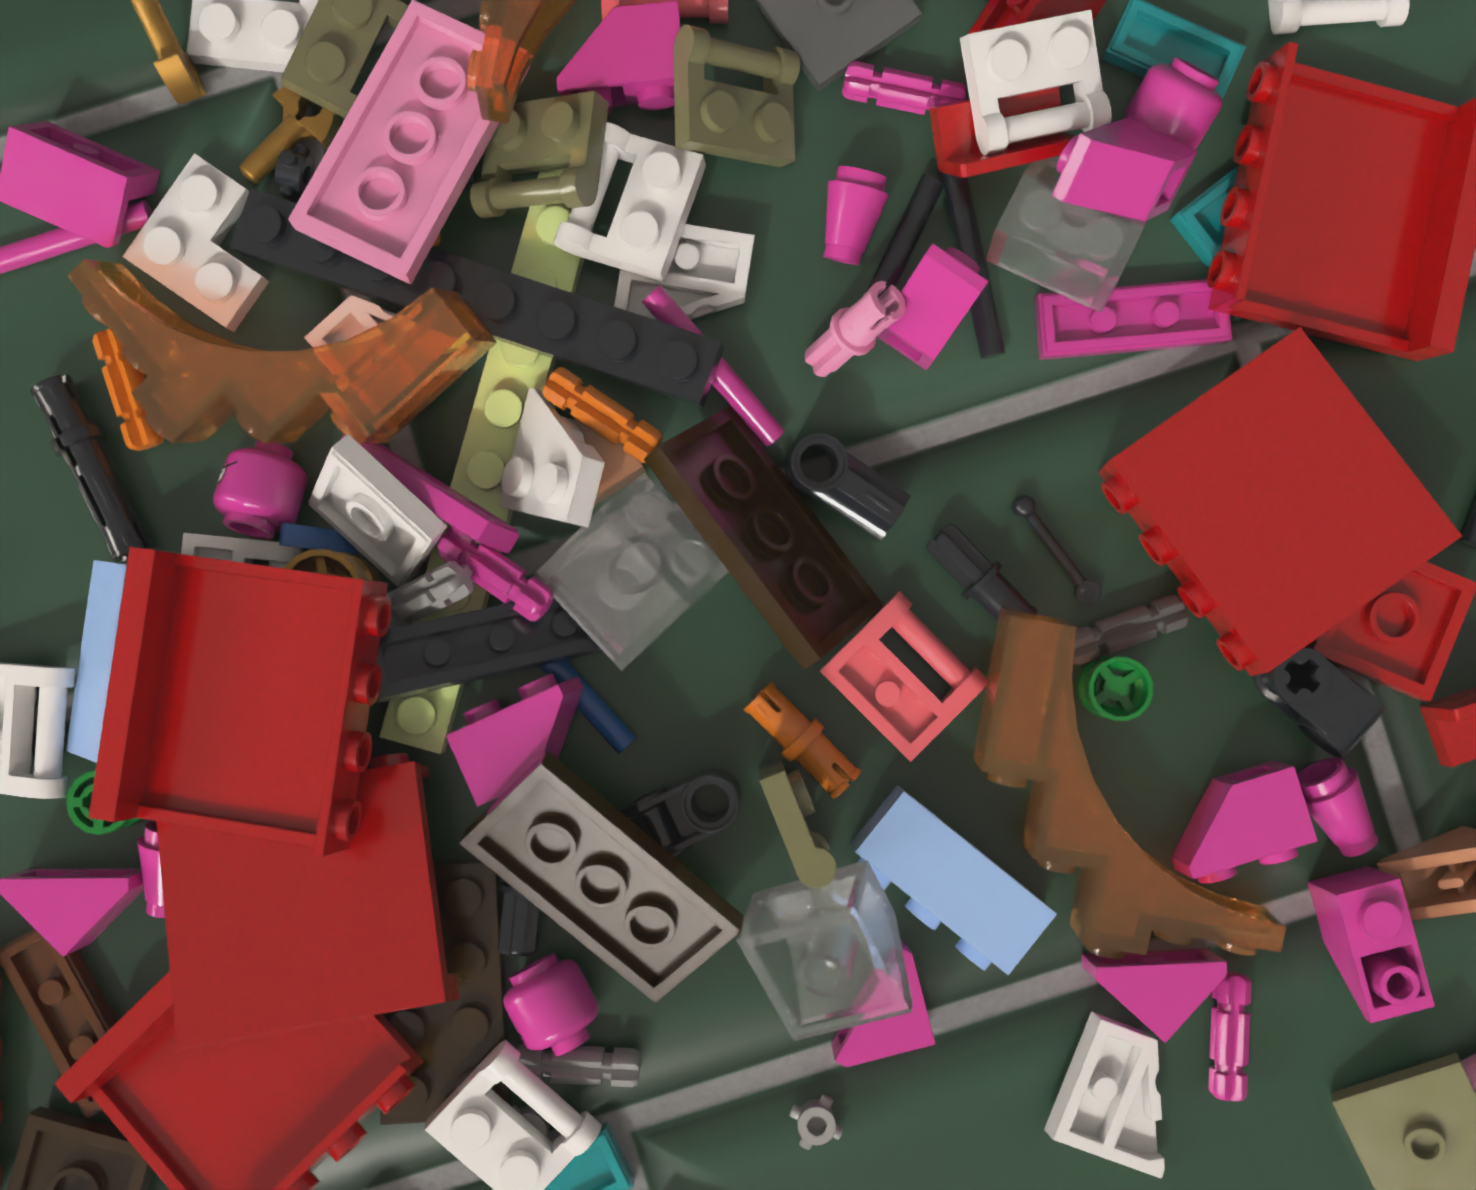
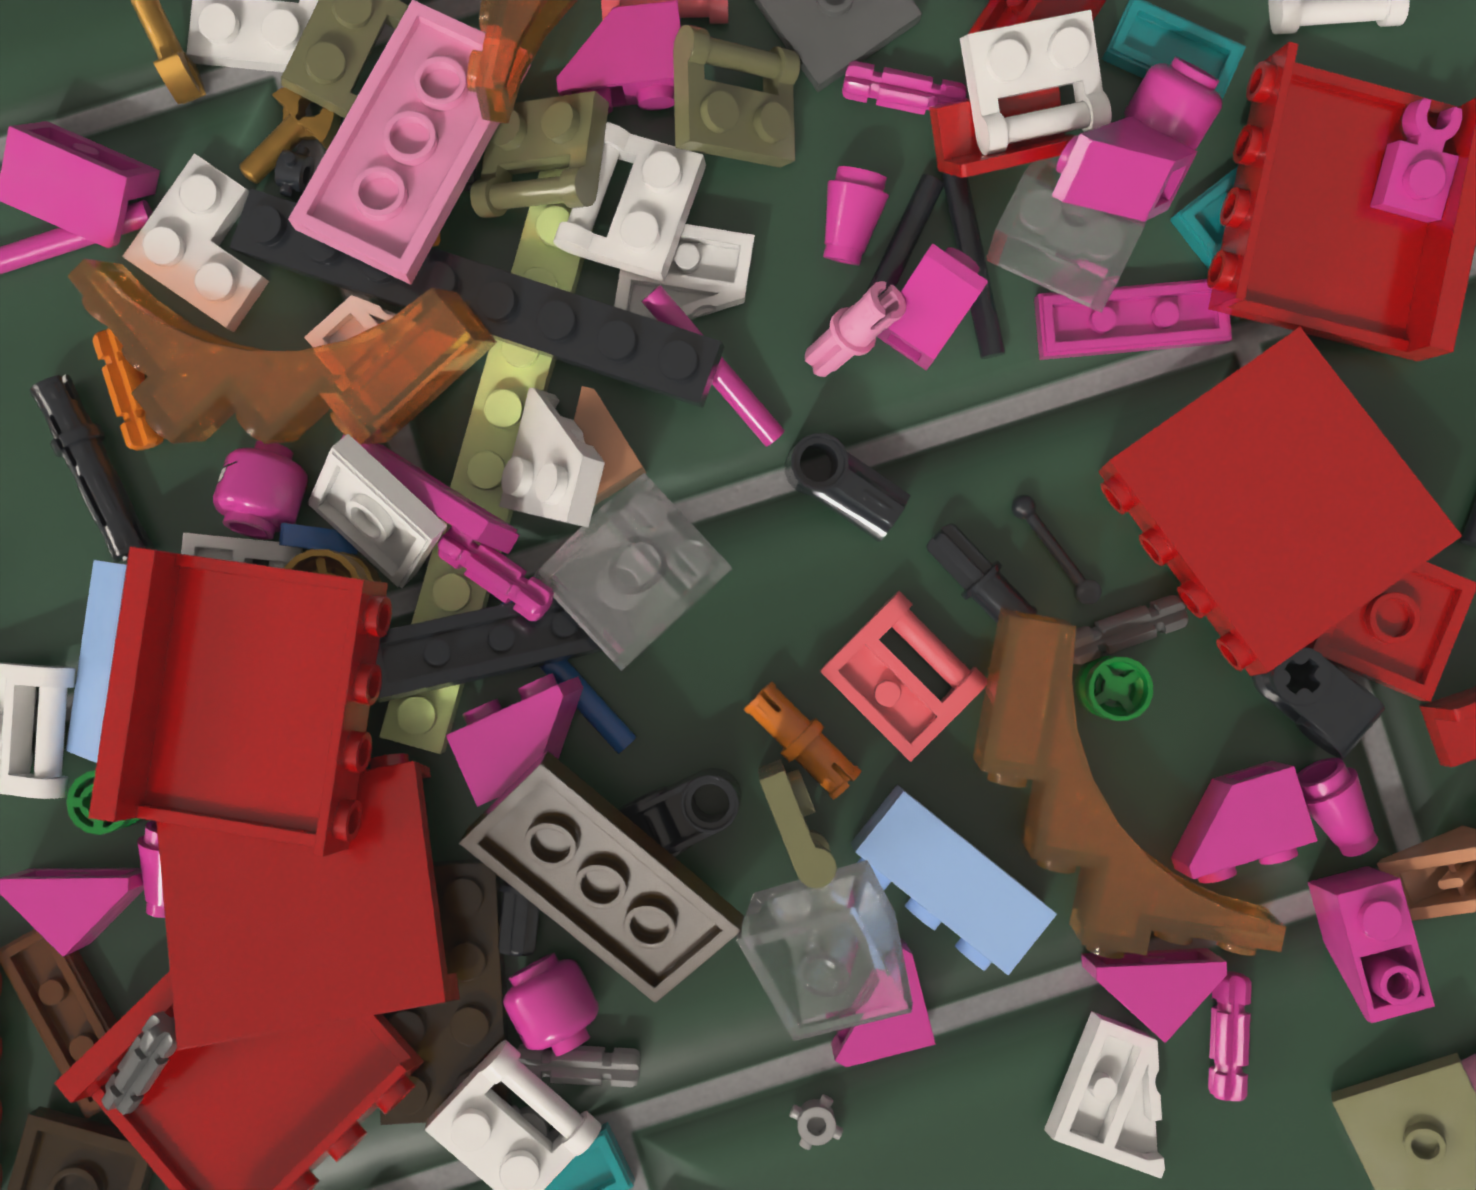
light grey axle [386,560,474,629] -> none
orange axle [542,367,663,463] -> none
dark brown plate [644,406,884,670] -> none
none -> dark grey axle [101,1011,177,1115]
none -> dark pink plate [1370,98,1462,223]

